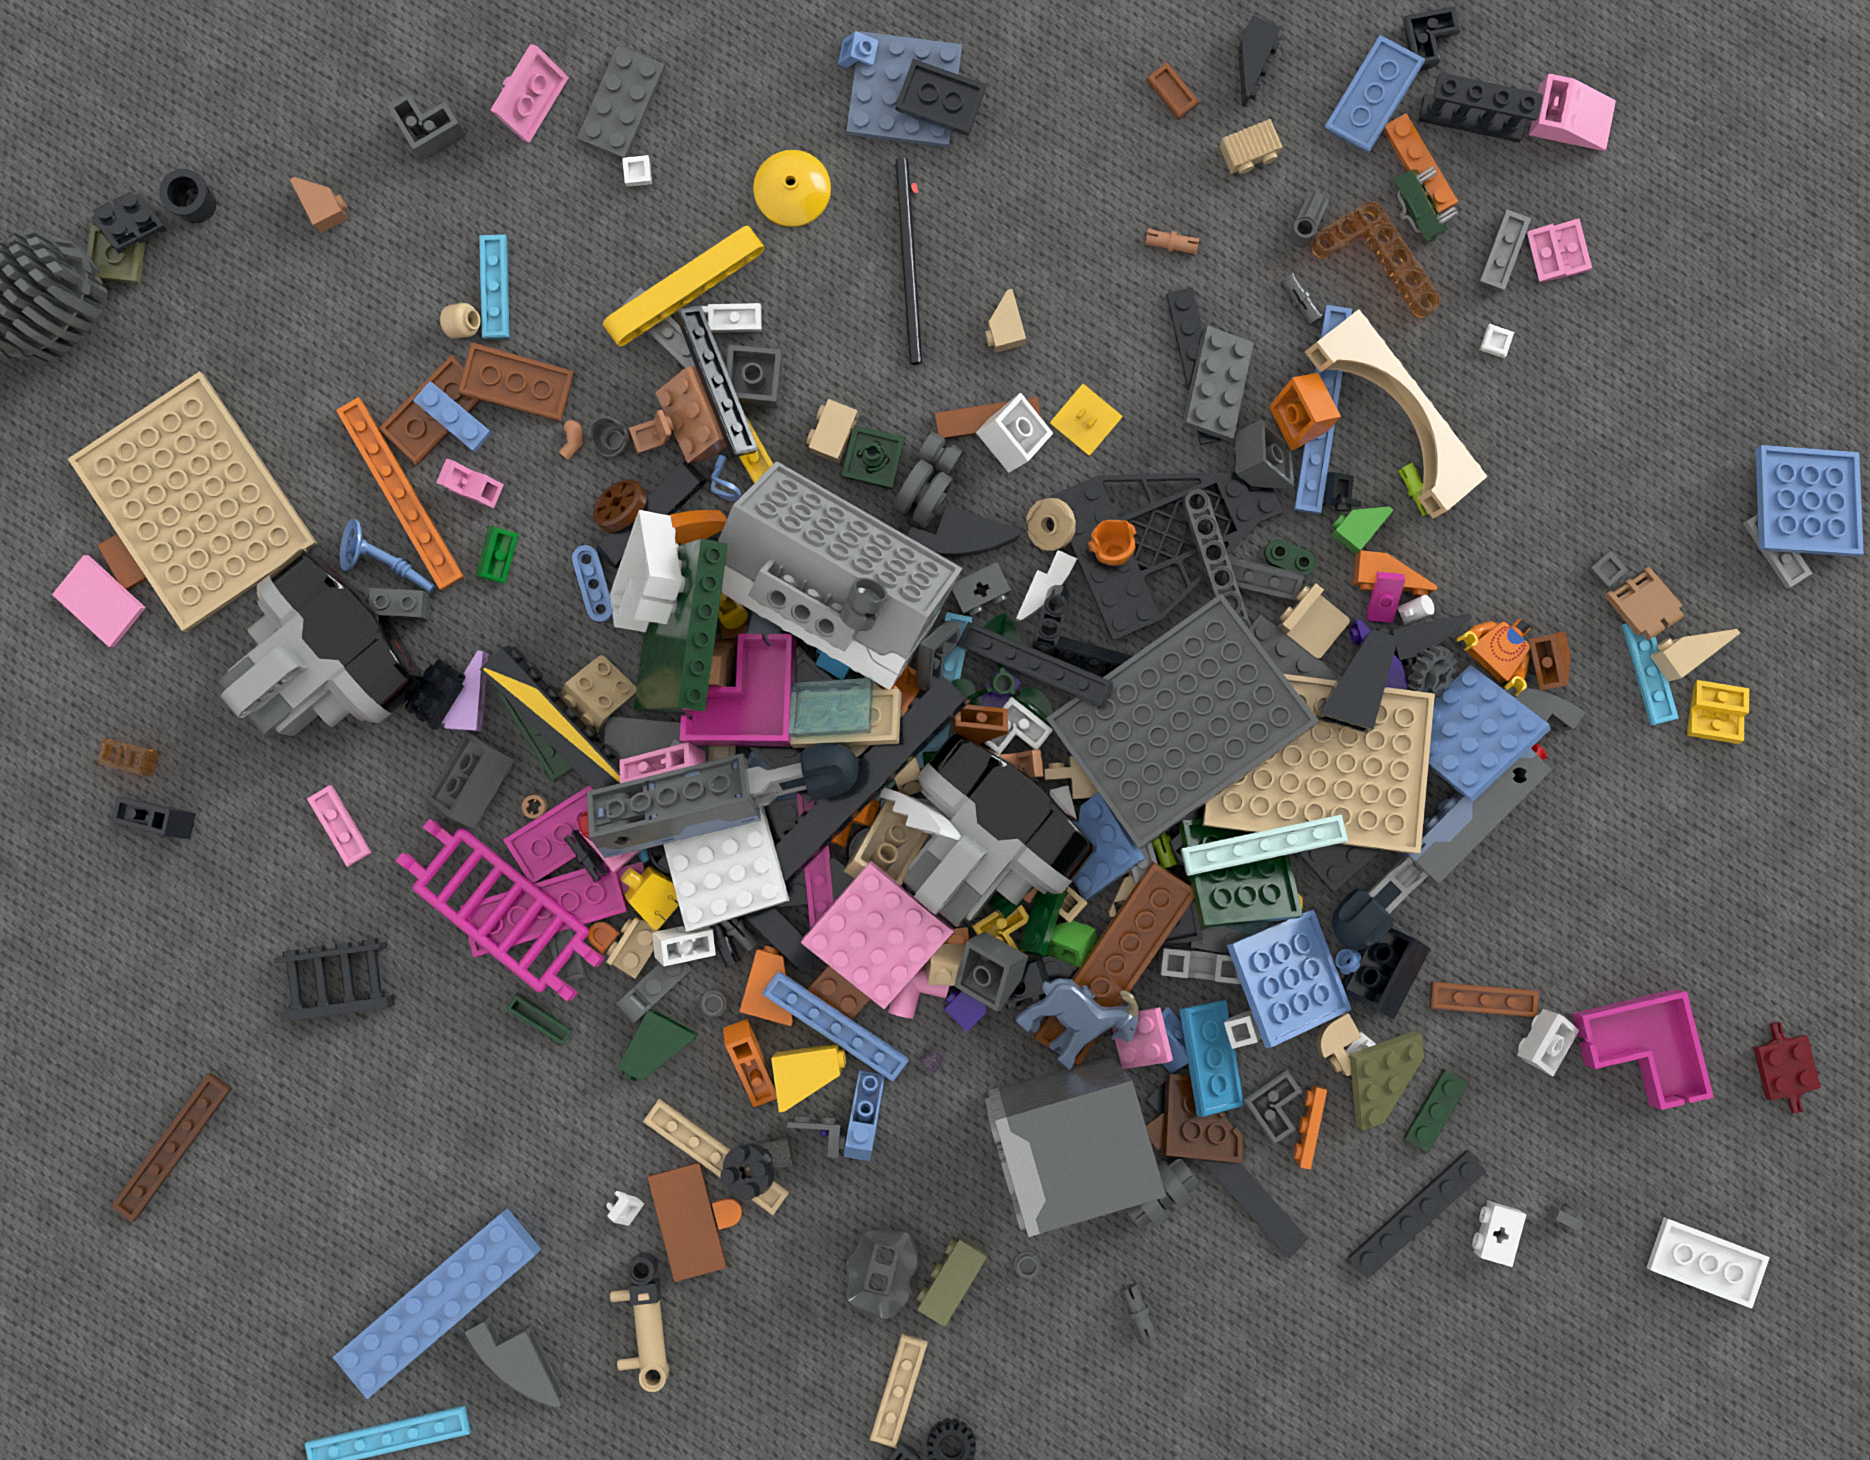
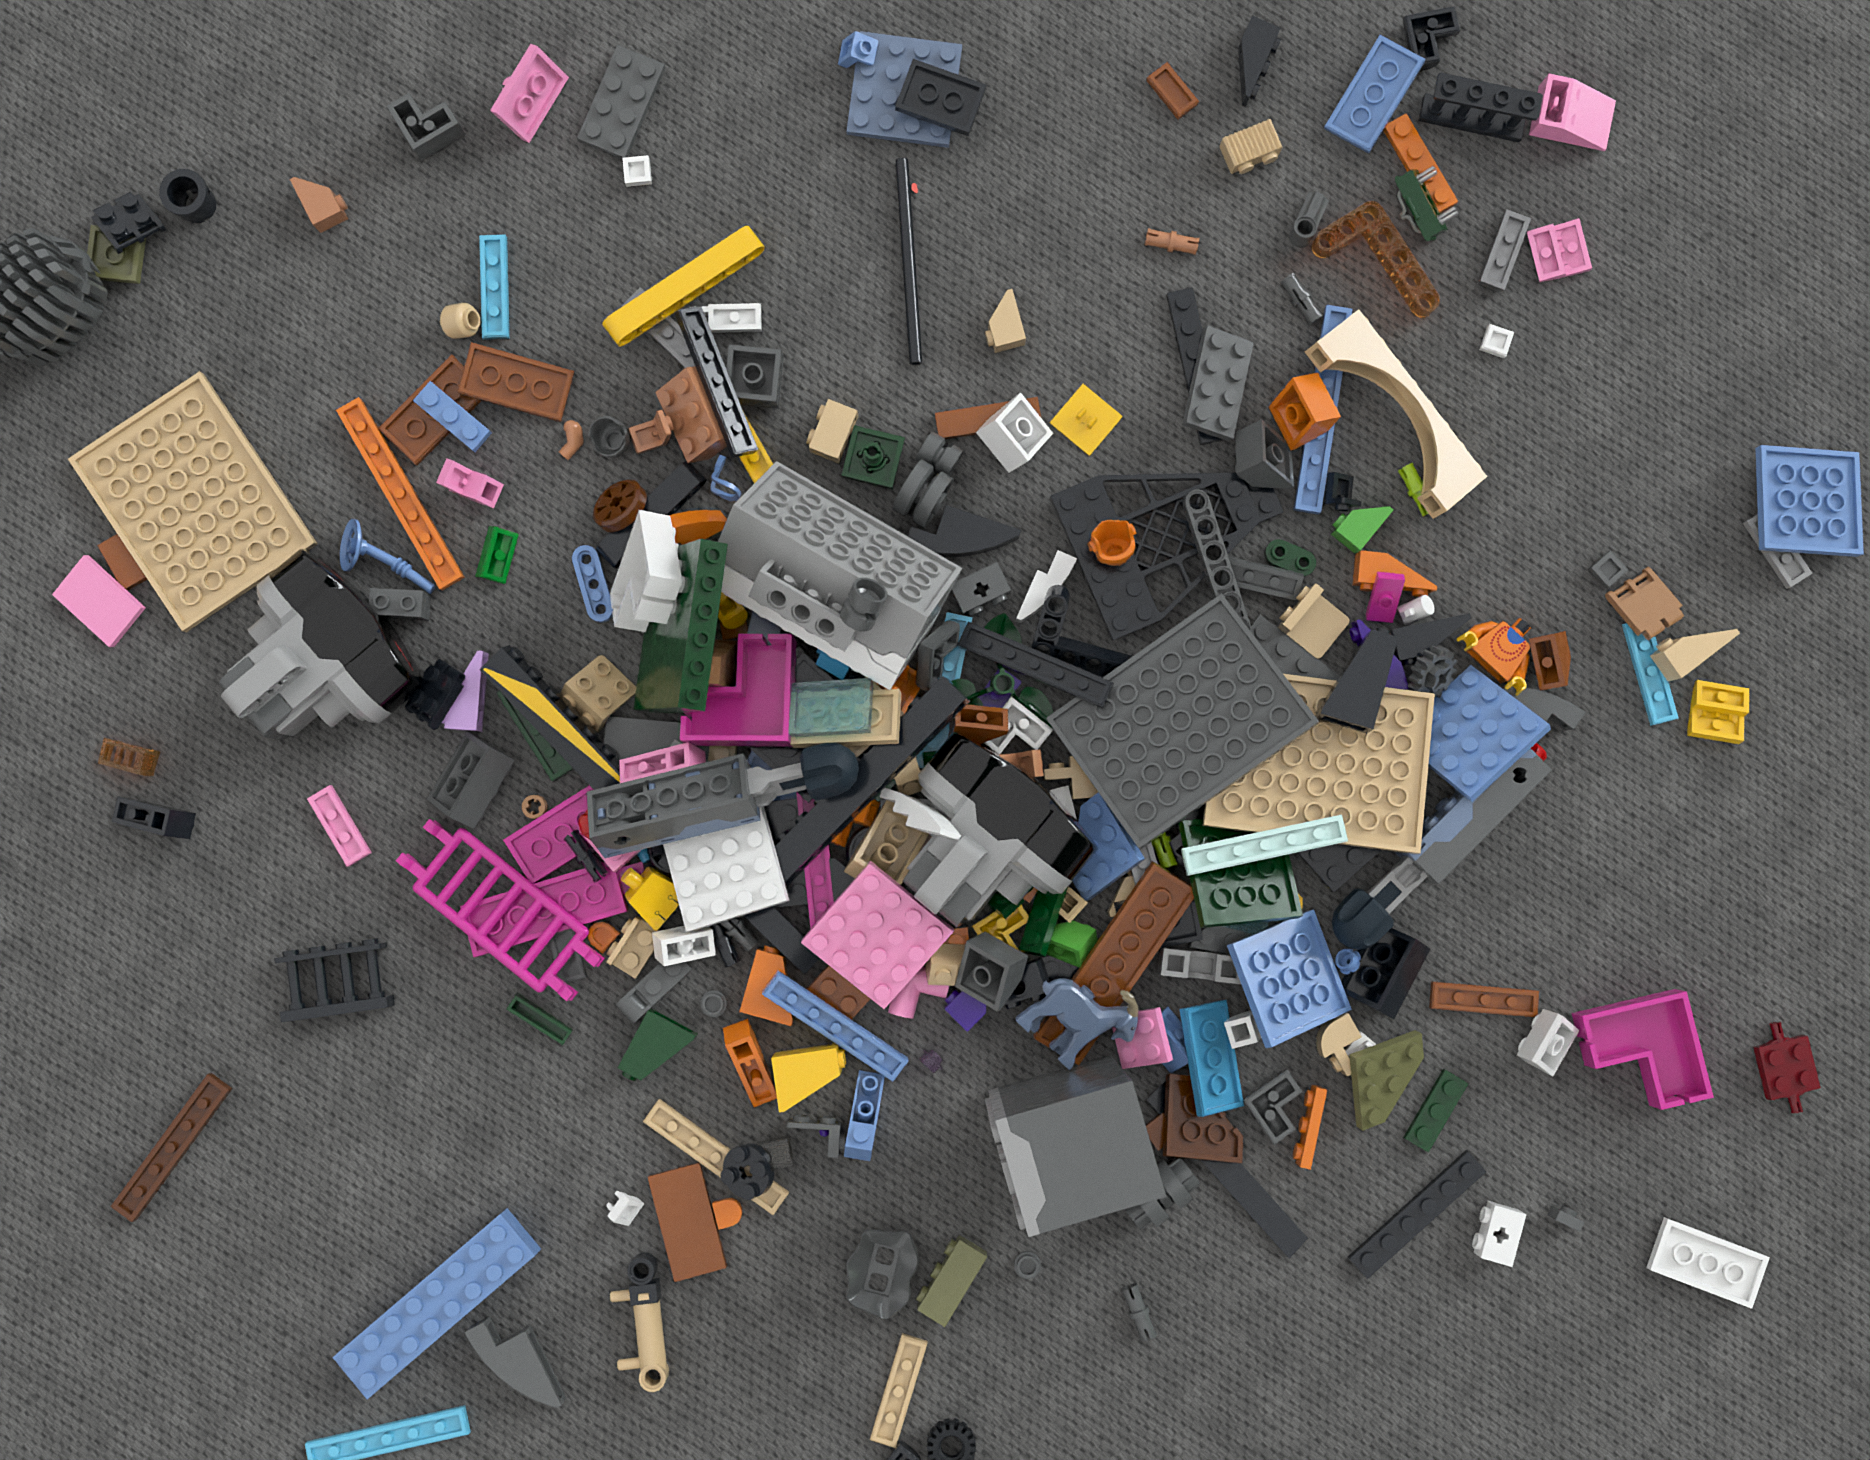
yellow dish [753,150,831,227] -> none
tan tile [1026,498,1076,551] -> none

